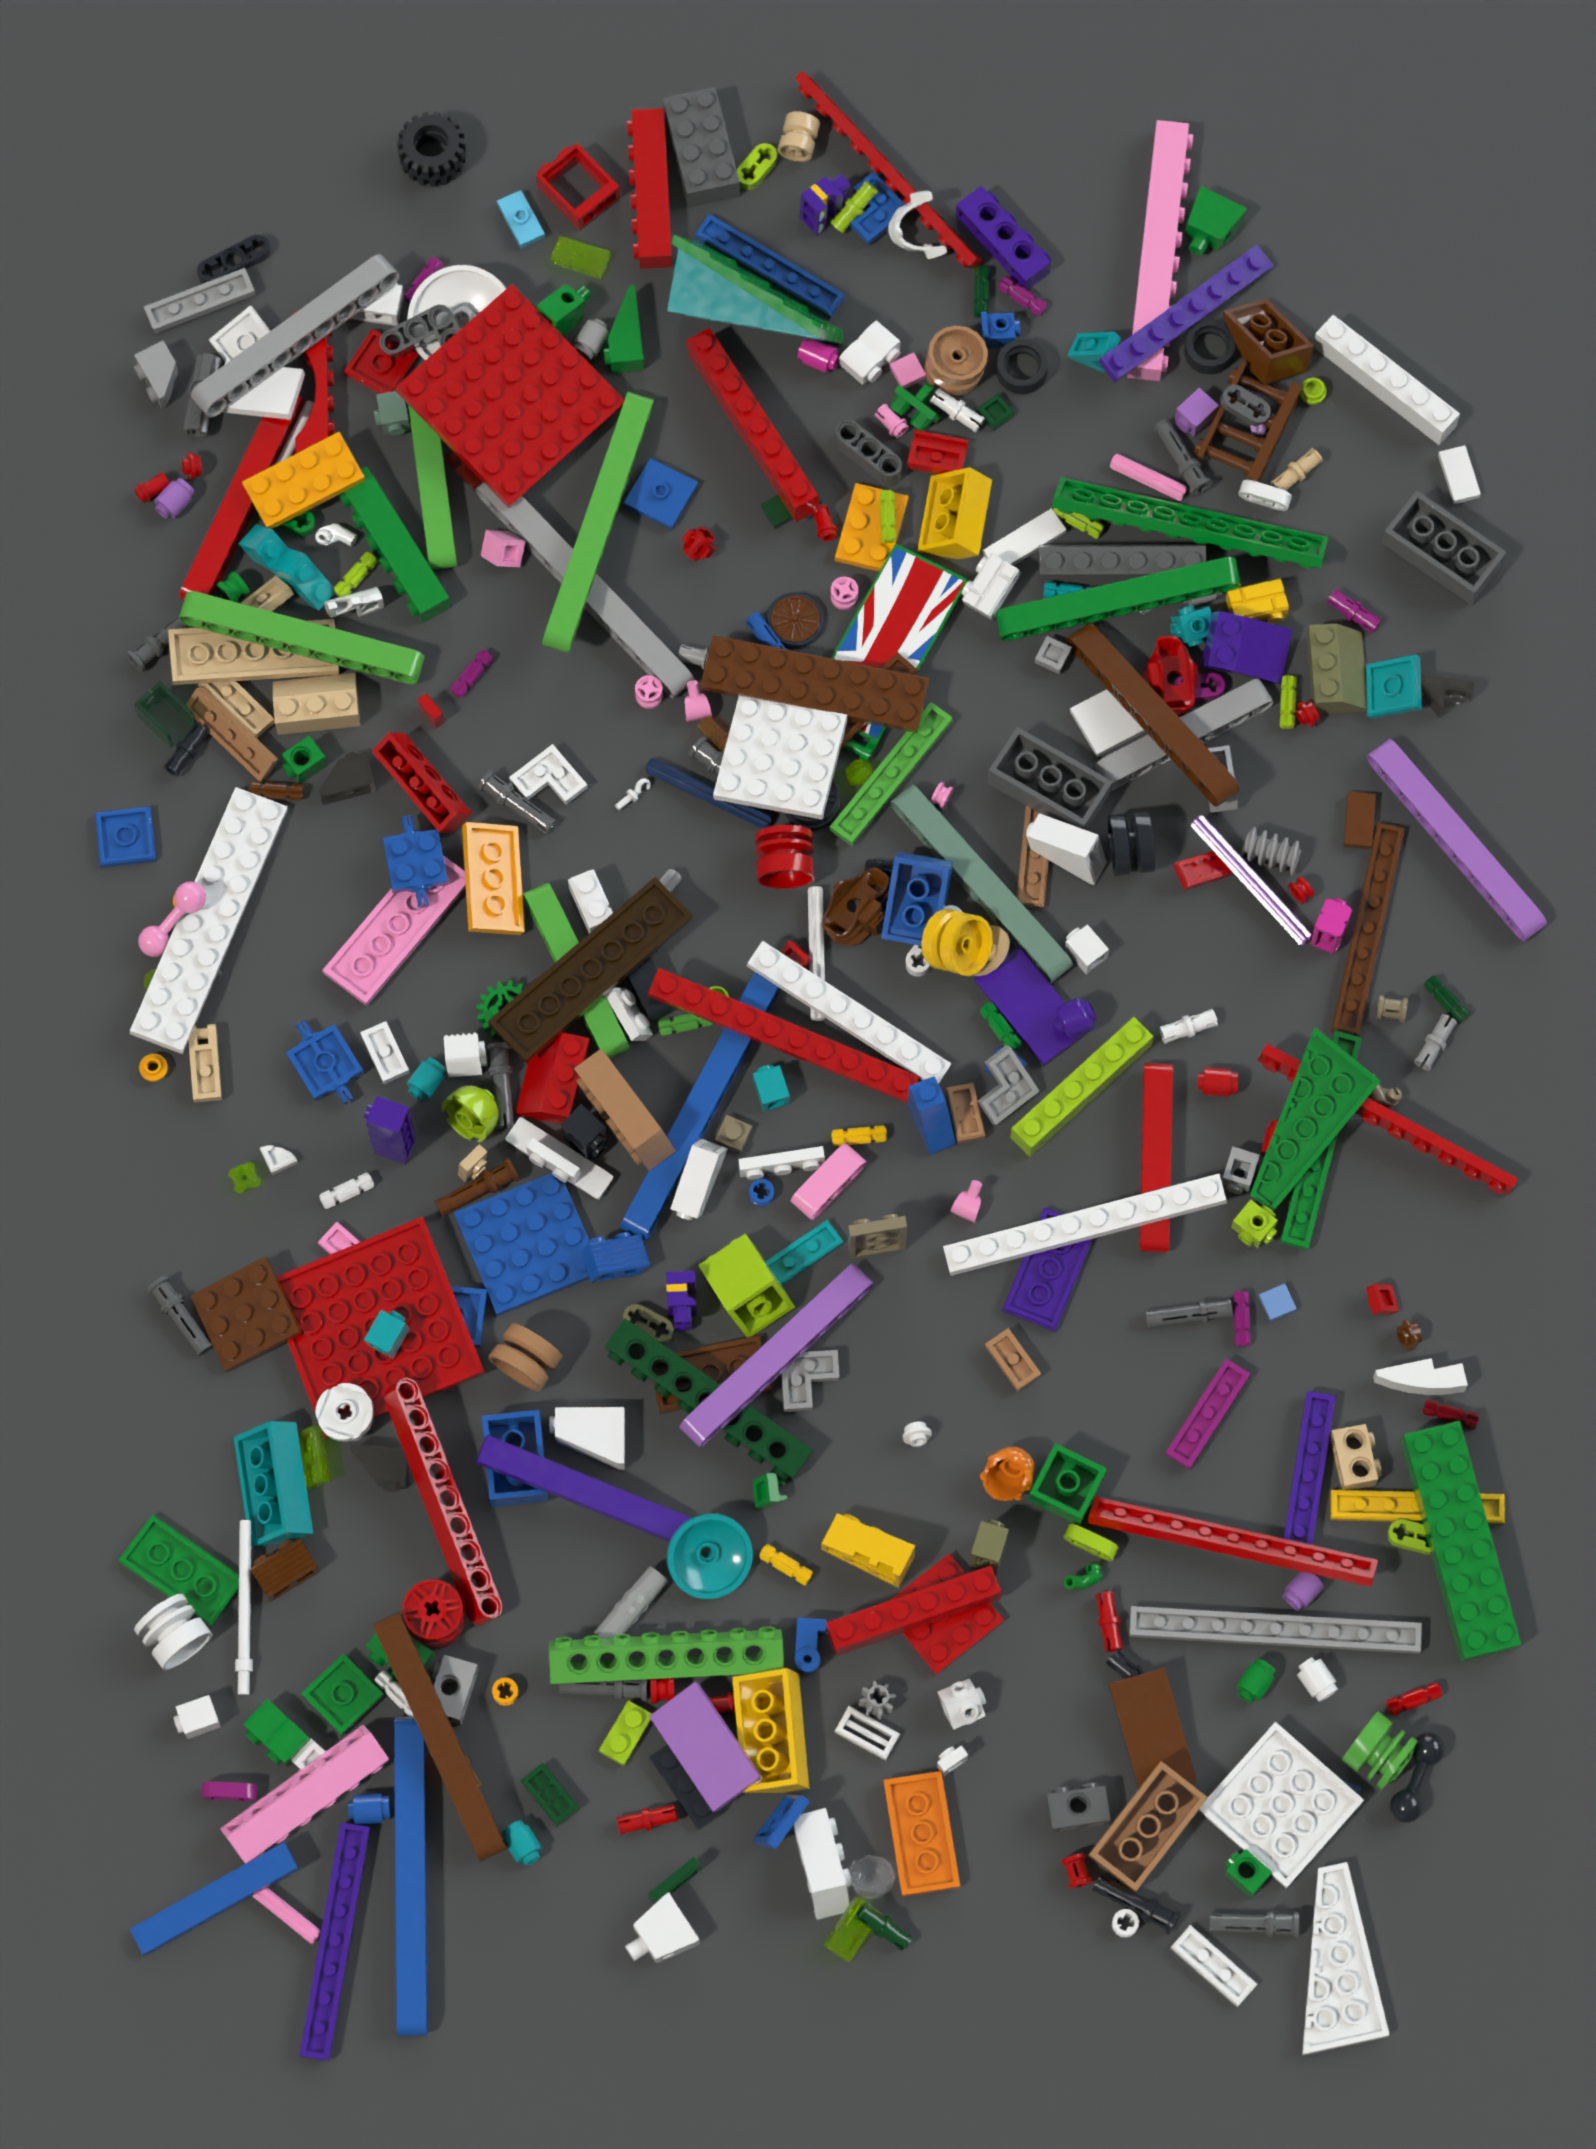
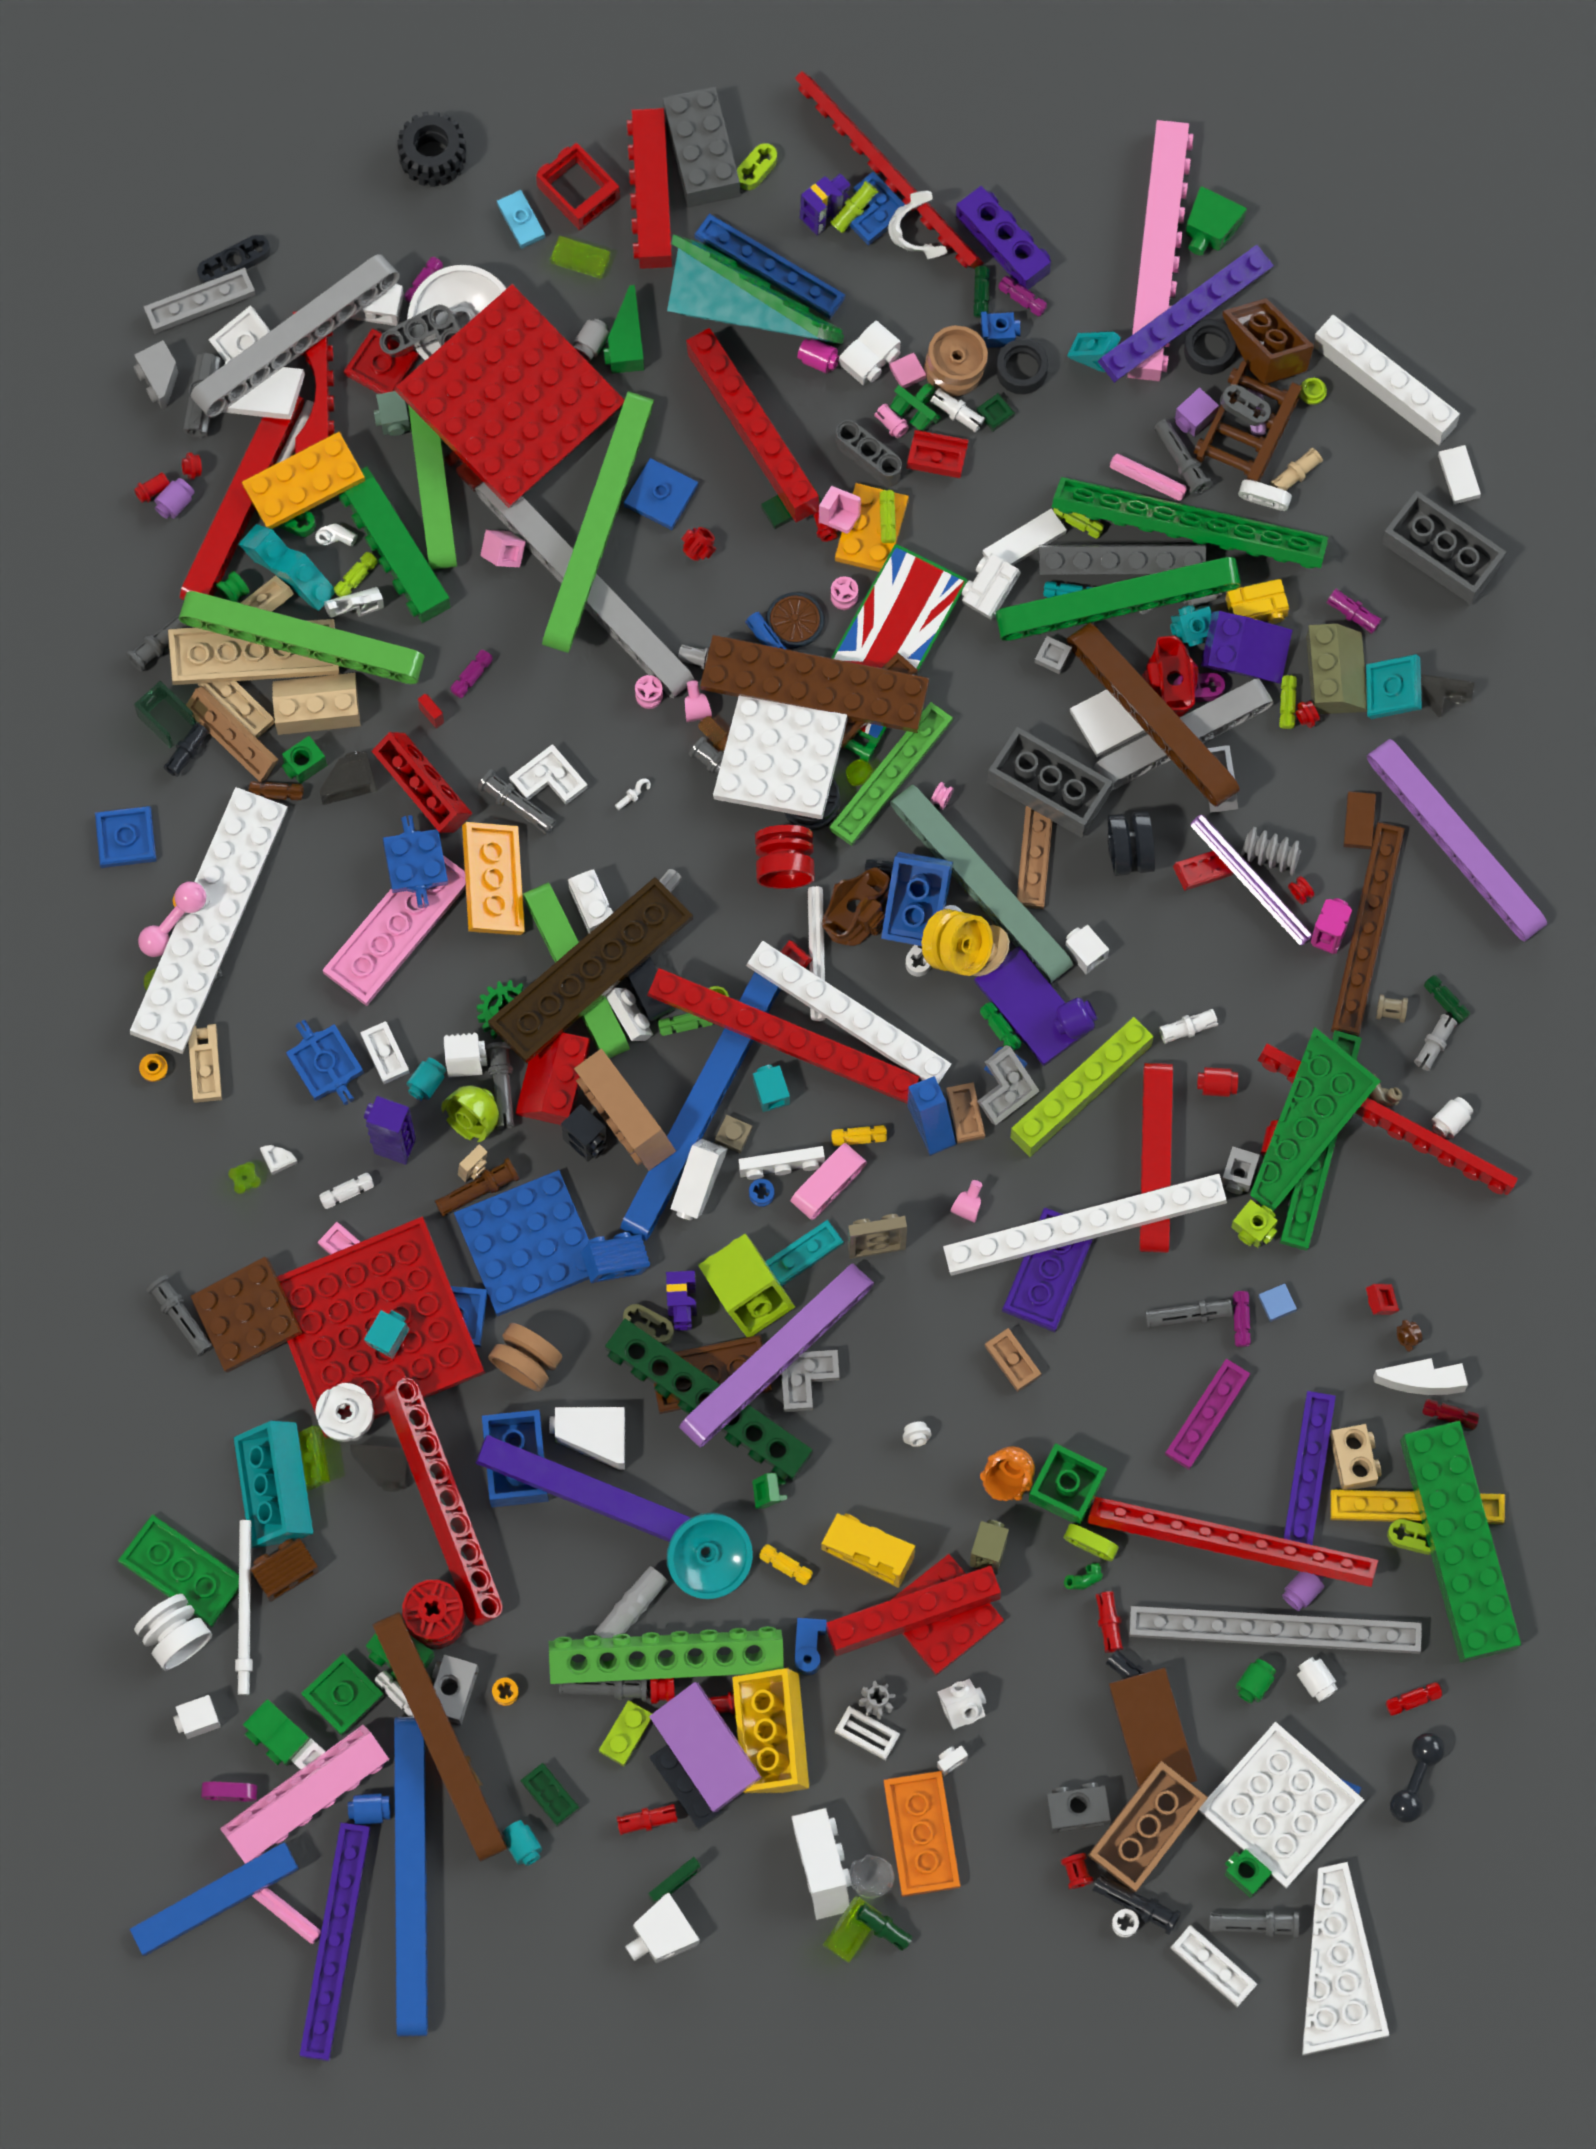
white bracket [506,1117,613,1200] -> none
green torso [536,284,592,338] -> none
dark blue axle [646,758,772,829] -> none
blue tile [753,1794,810,1849] -> none
tan wheel [778,112,820,162] -> none
yellow slope [917,467,992,559] -> none
white slope [1026,813,1107,885] -> none
bright green wheel [1342,1711,1418,1790] -> none
none -> bright pink panel [819,486,861,533]
none -> white brick [1432,1097,1473,1139]

